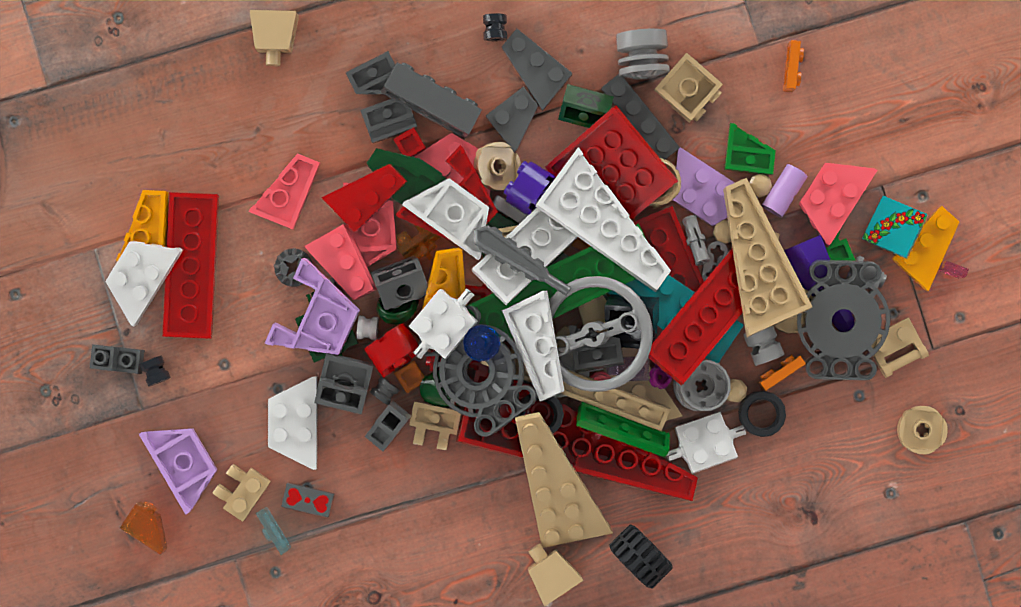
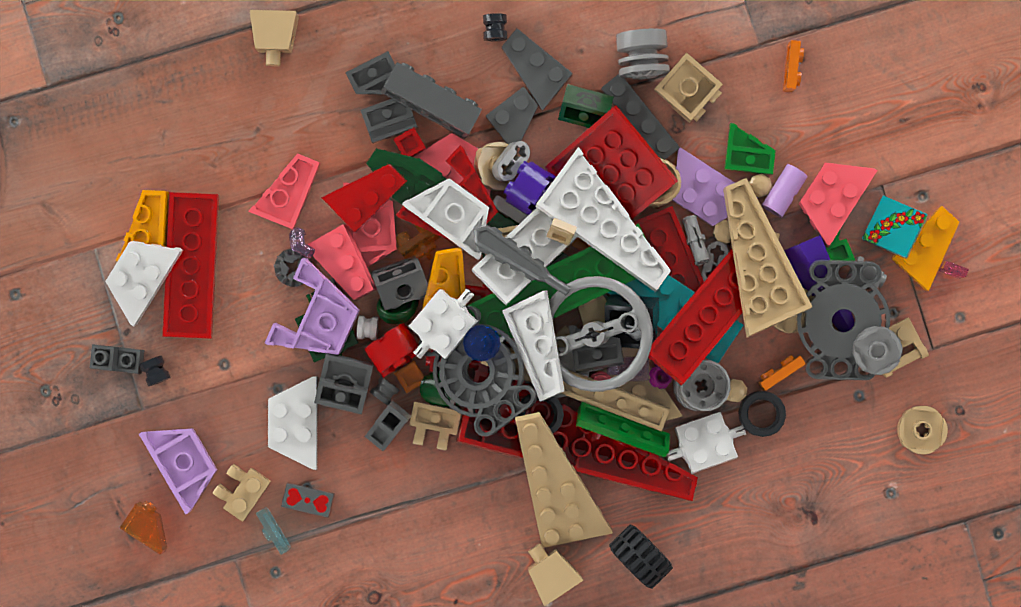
light grey wheel [743,326,785,366] -> none
none -> clear purple arm [289,227,315,259]
none -> light grey beam [492,141,530,182]
none -> tan tile [547,218,577,245]
none -> light grey tile [852,326,903,375]

